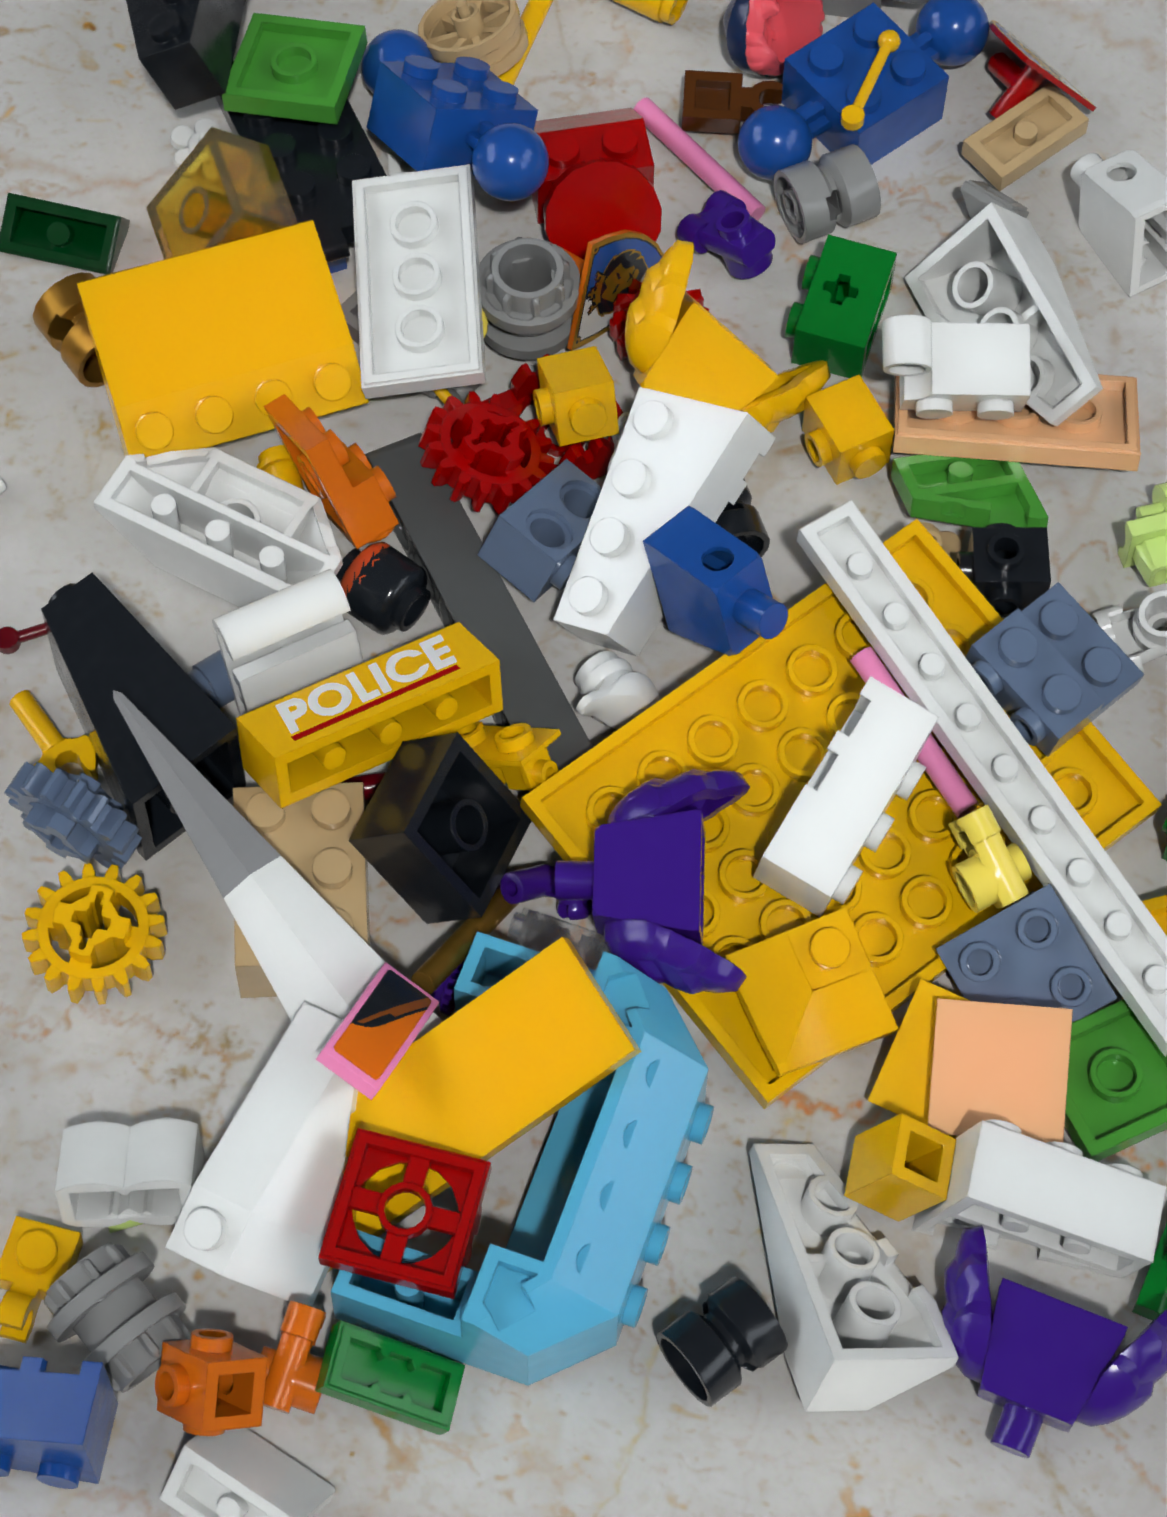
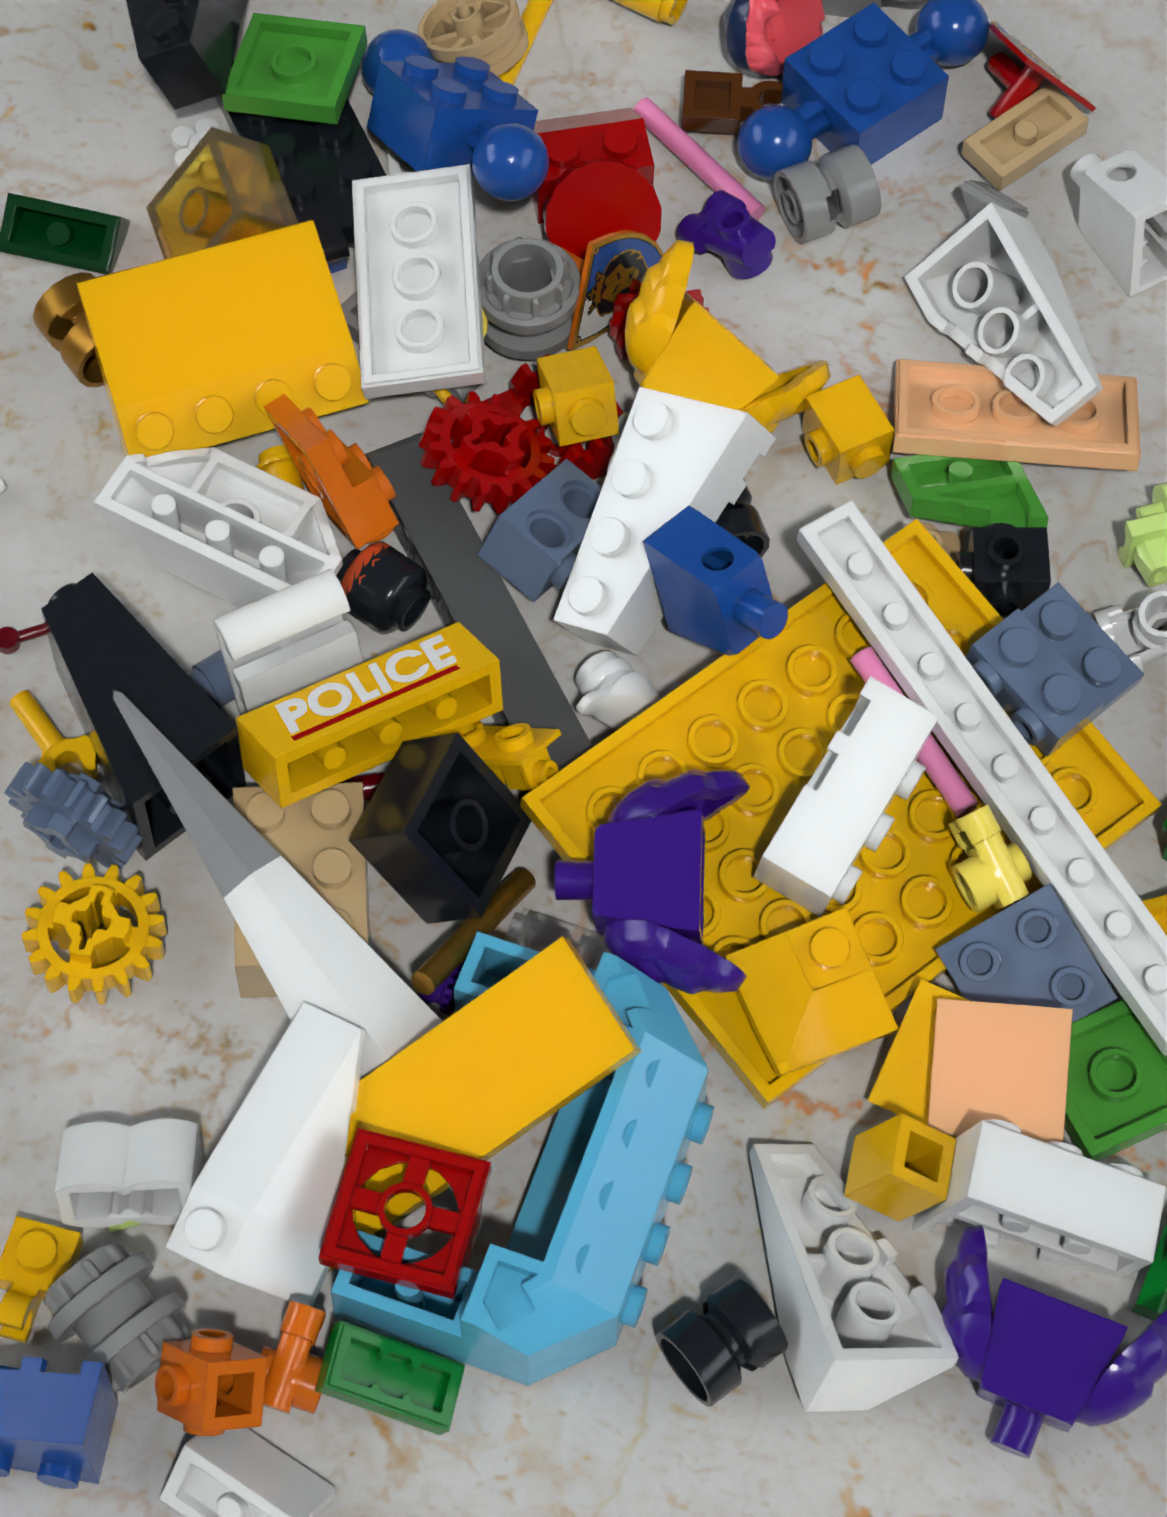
slope [316,962,439,1100] -> none
dark purple arm [500,864,592,920] -> none
green brick [785,234,897,378] -> none
yellow hinge [841,29,901,131] -> none
white hinge [882,315,1031,420] -> none

